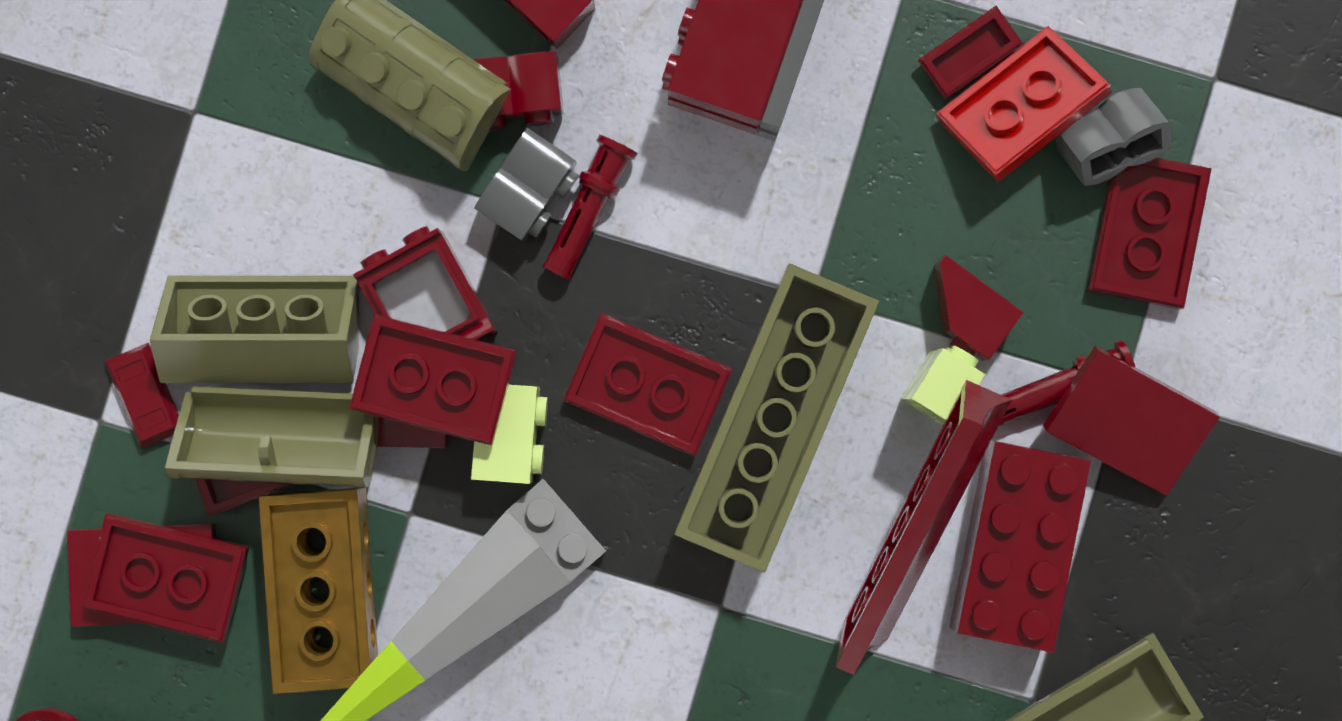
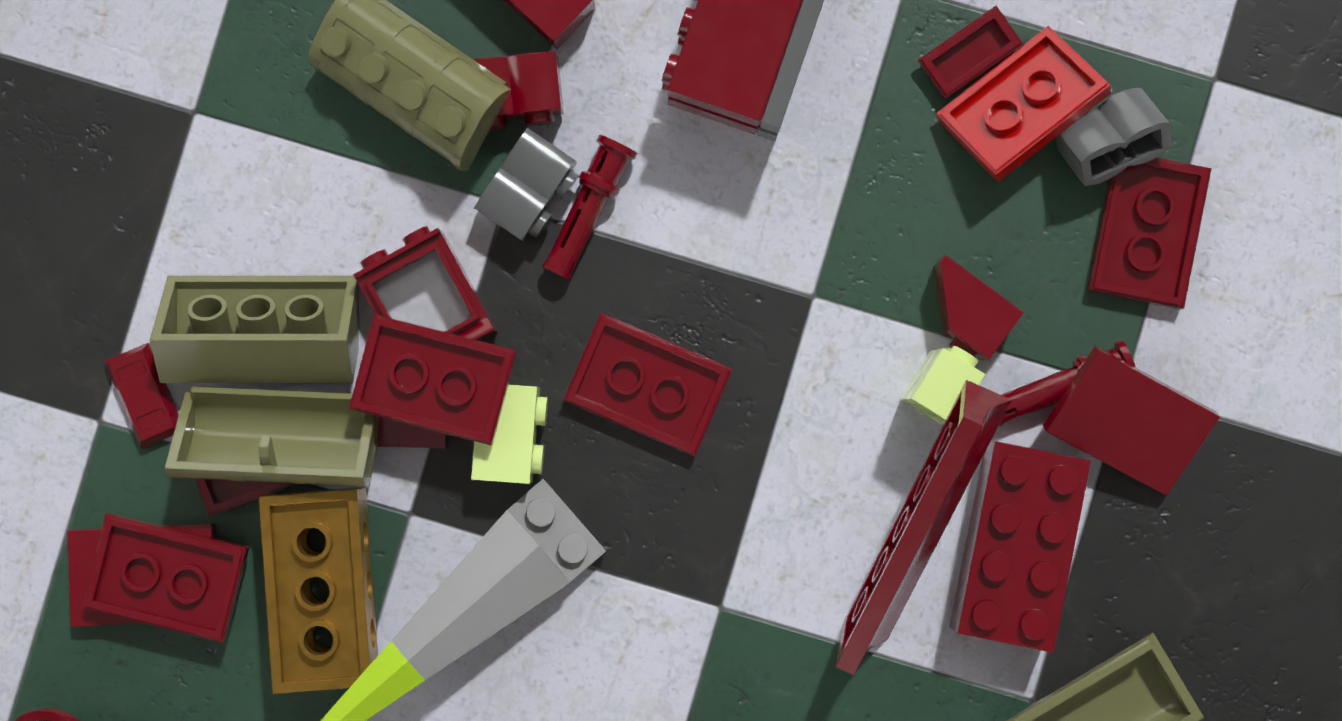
olive brick [674,263,879,573] -> none

